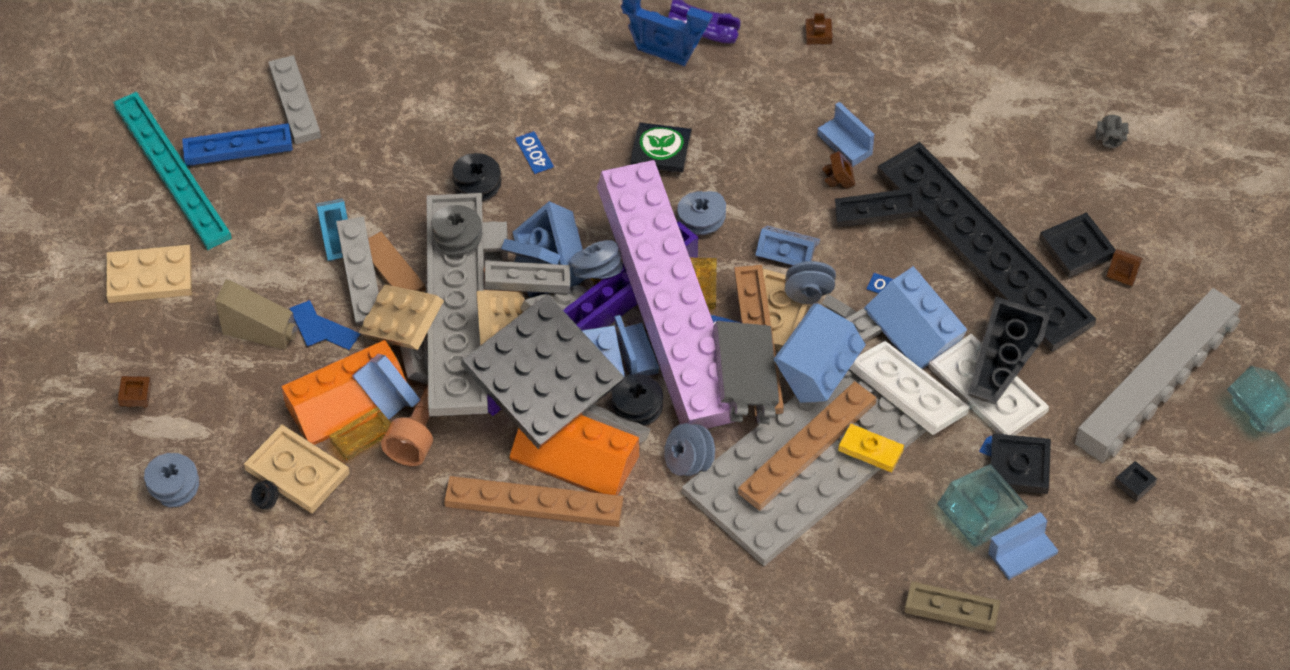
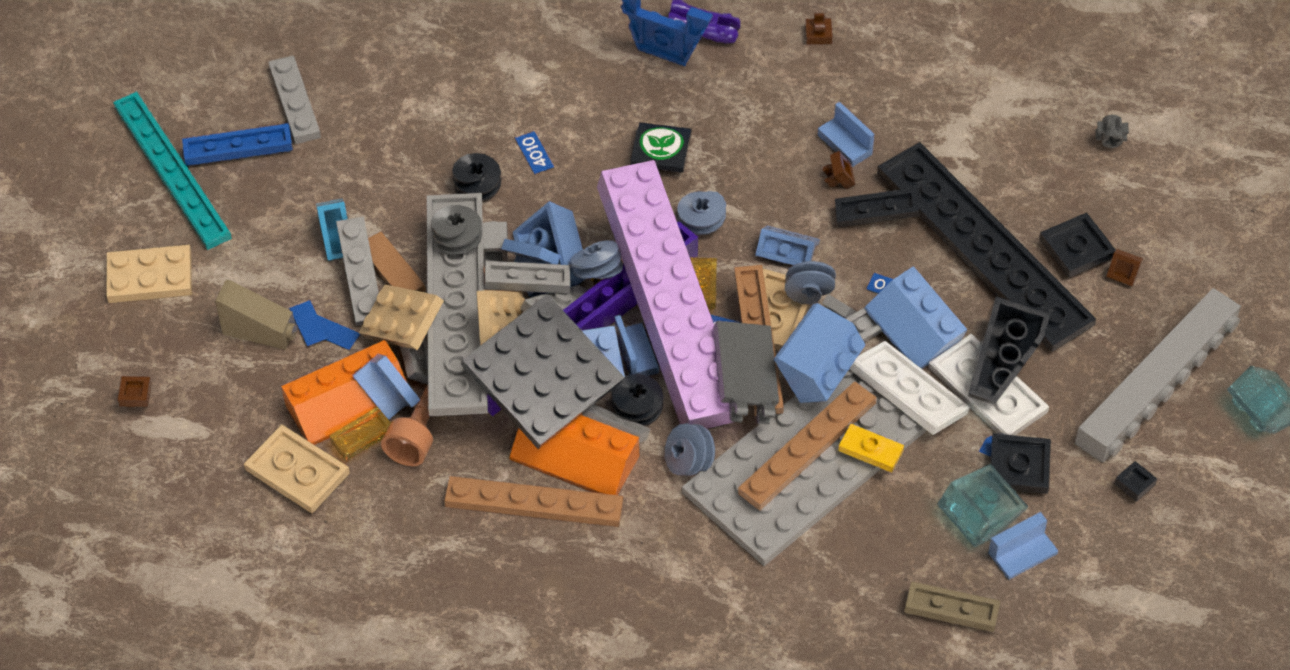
sand blue piece [144,453,199,507] -> none
black plate [251,480,278,510] -> none

